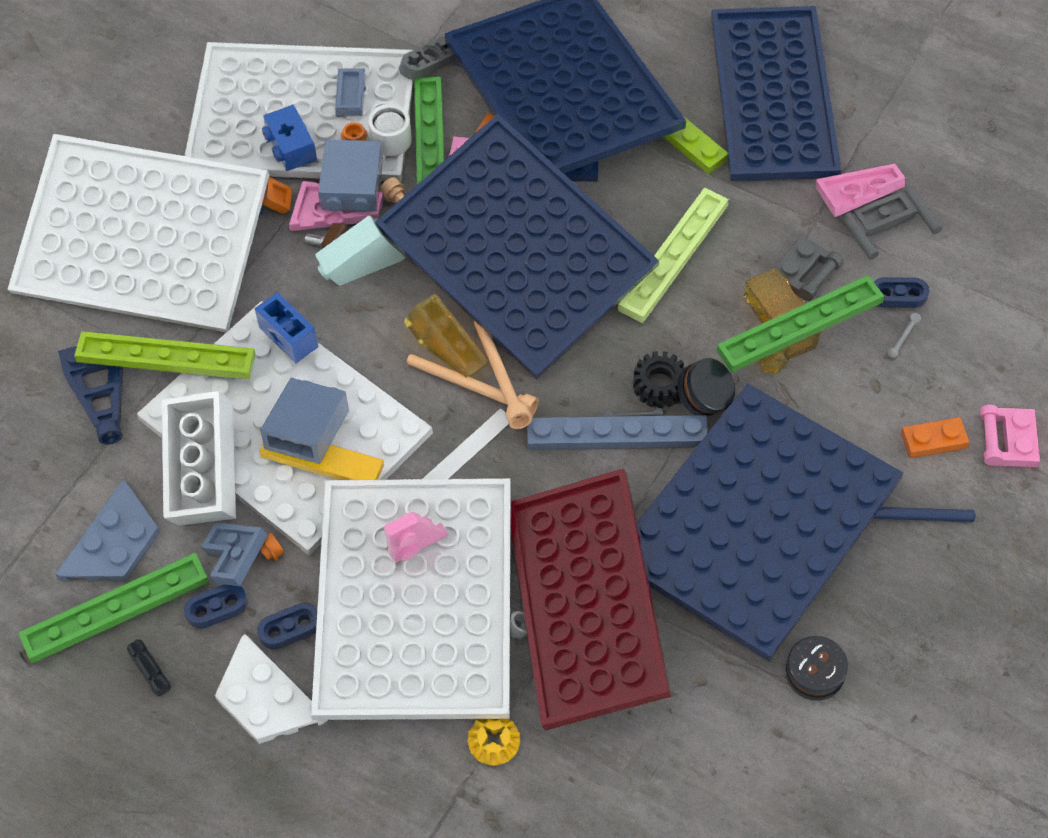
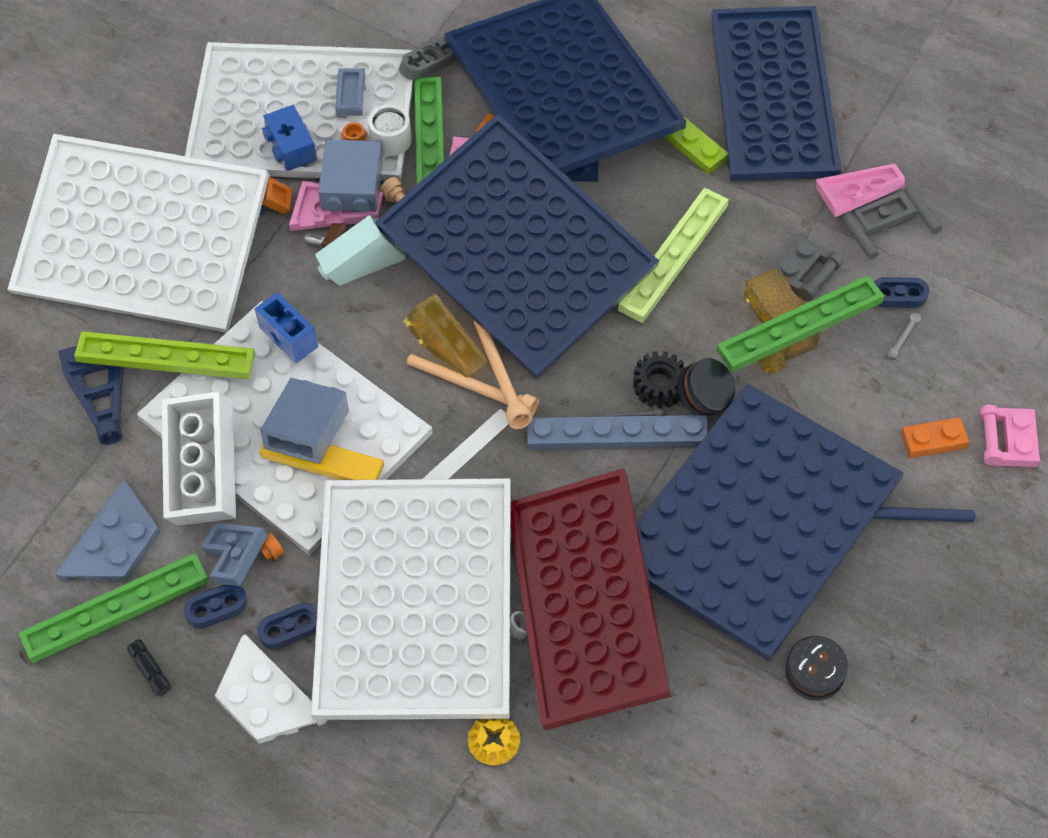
bright pink wing [384,511,448,563] -> none

